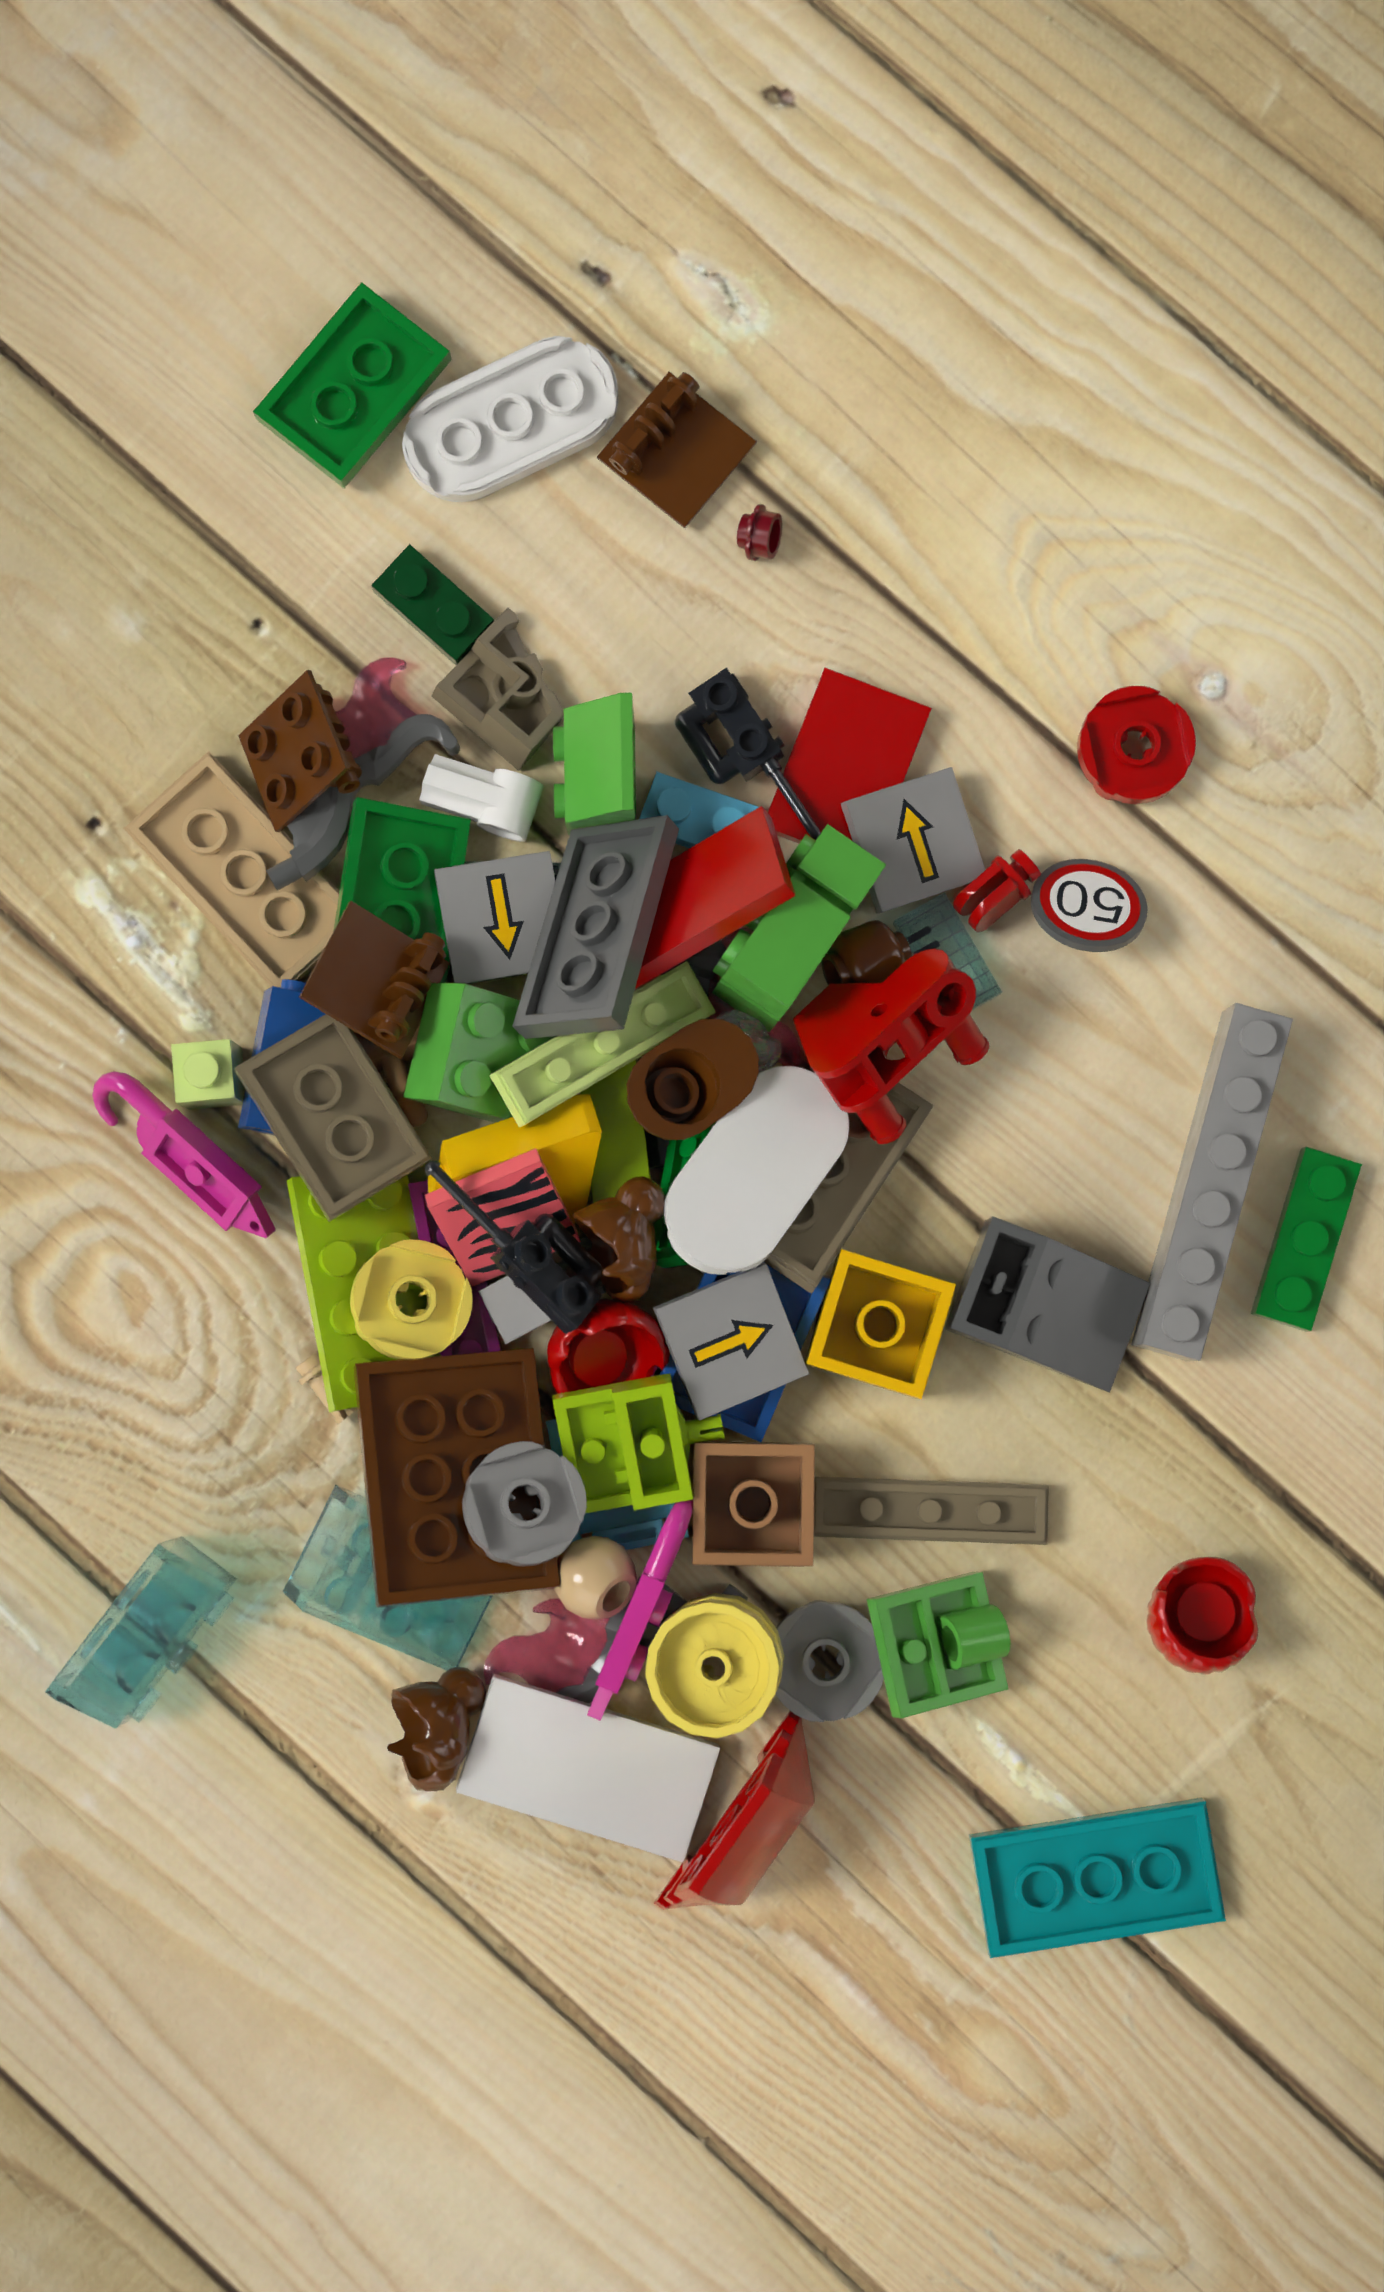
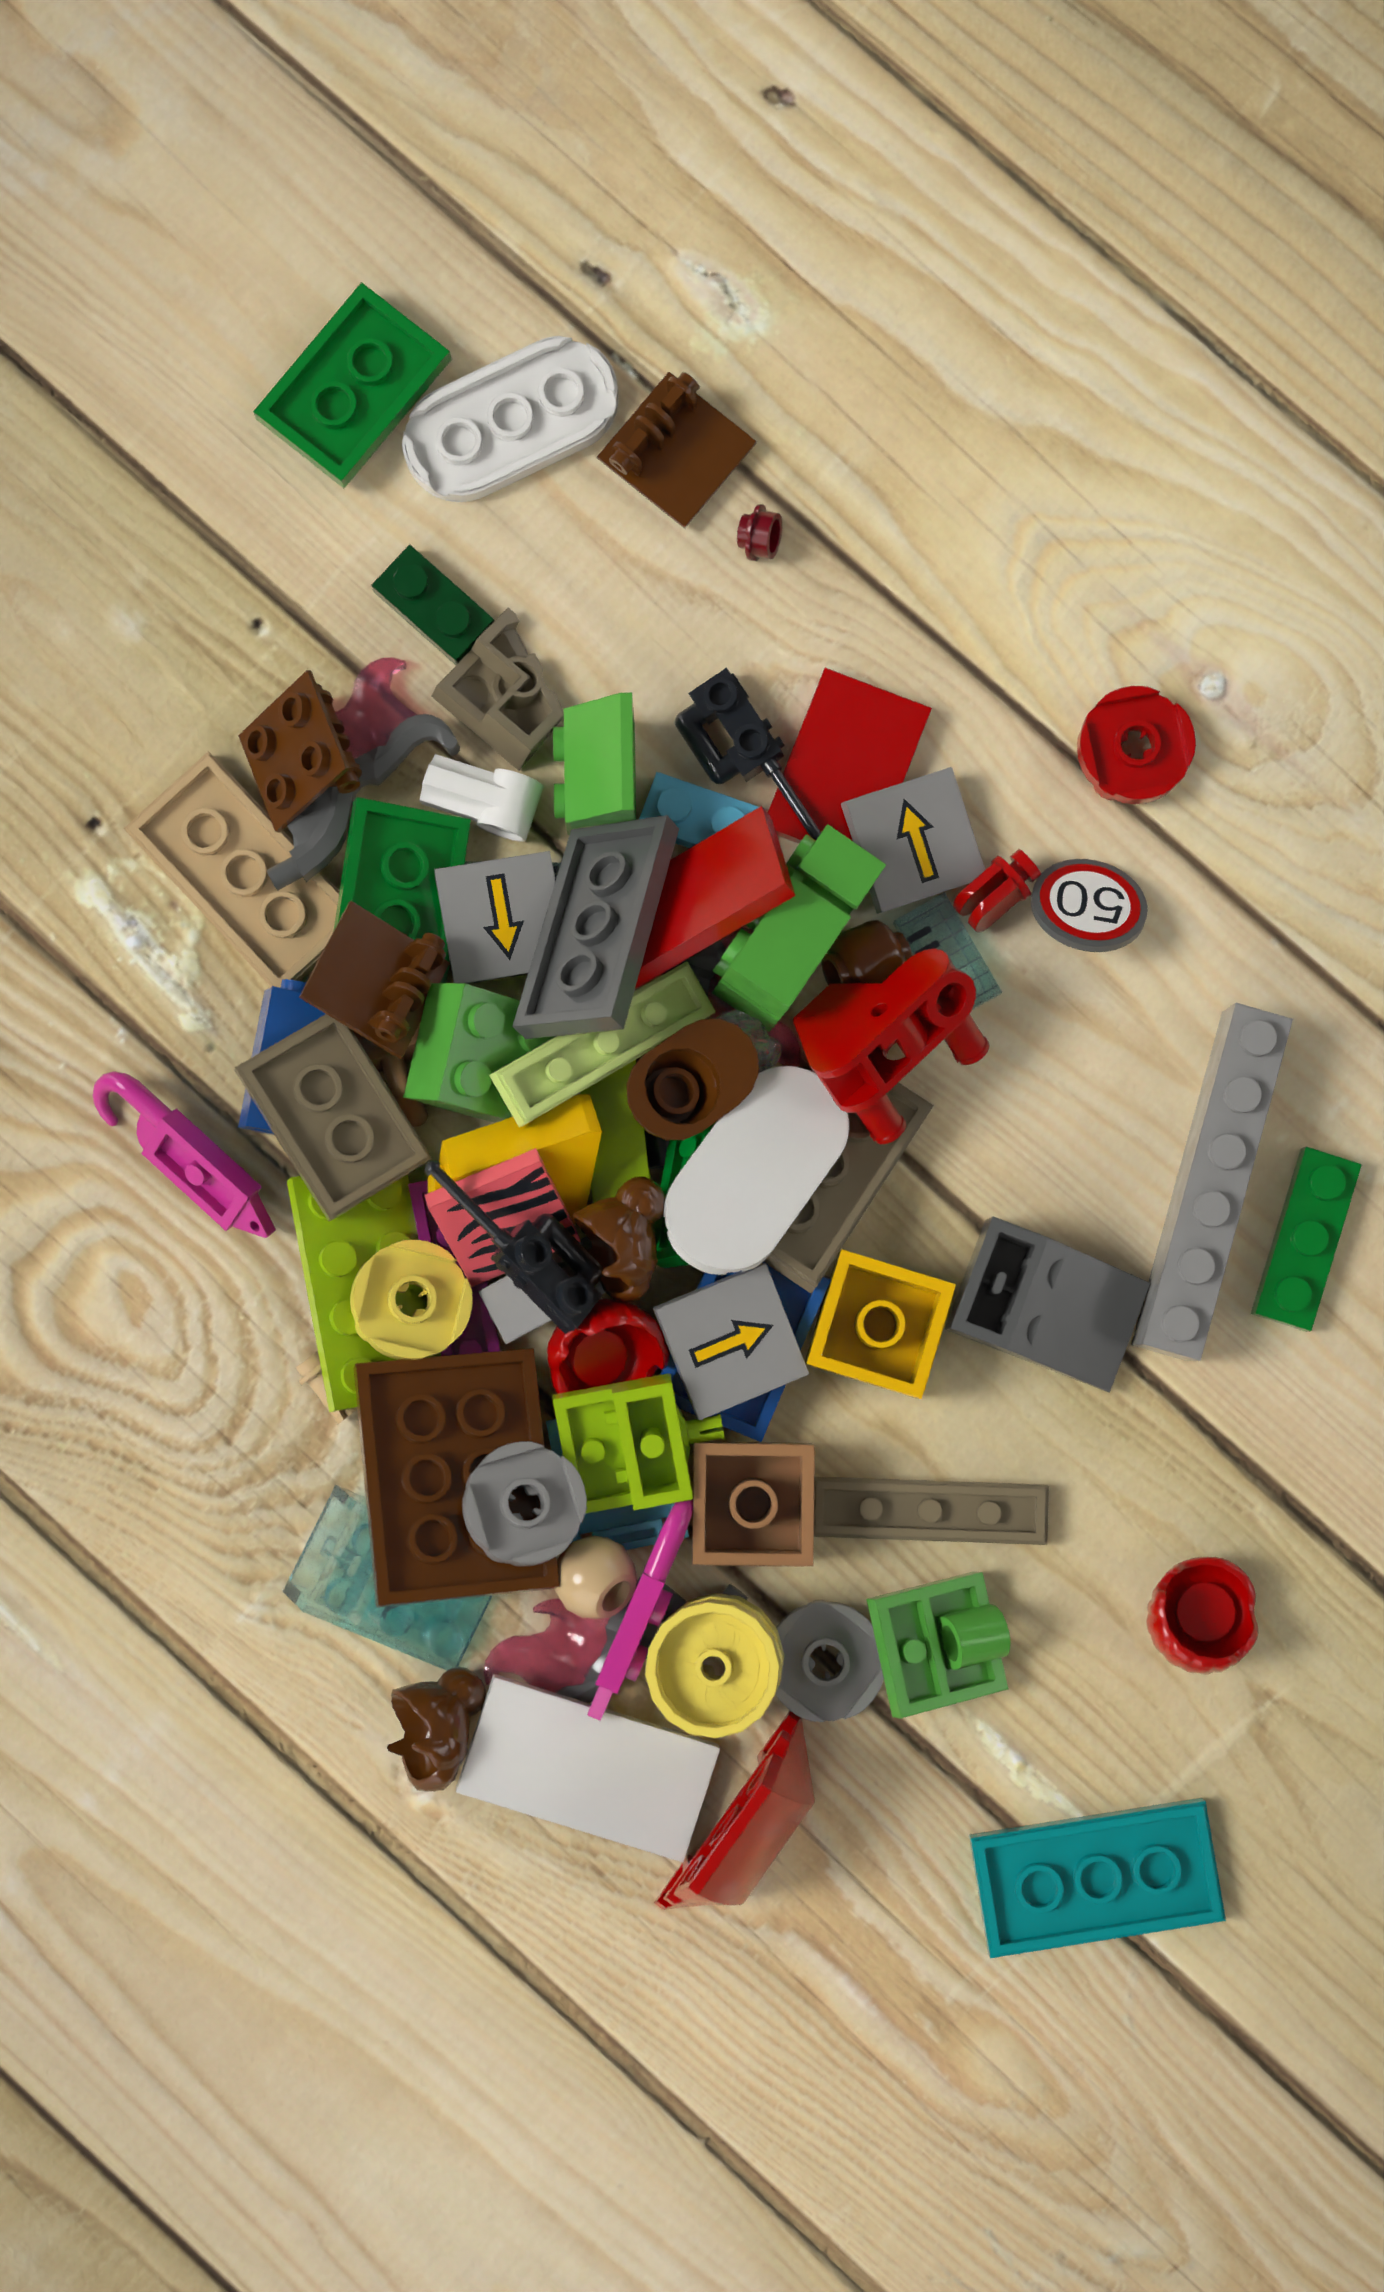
clear light blue slope [45,1536,237,1729] -> none
yellowish green brick [171,1039,245,1110] -> none

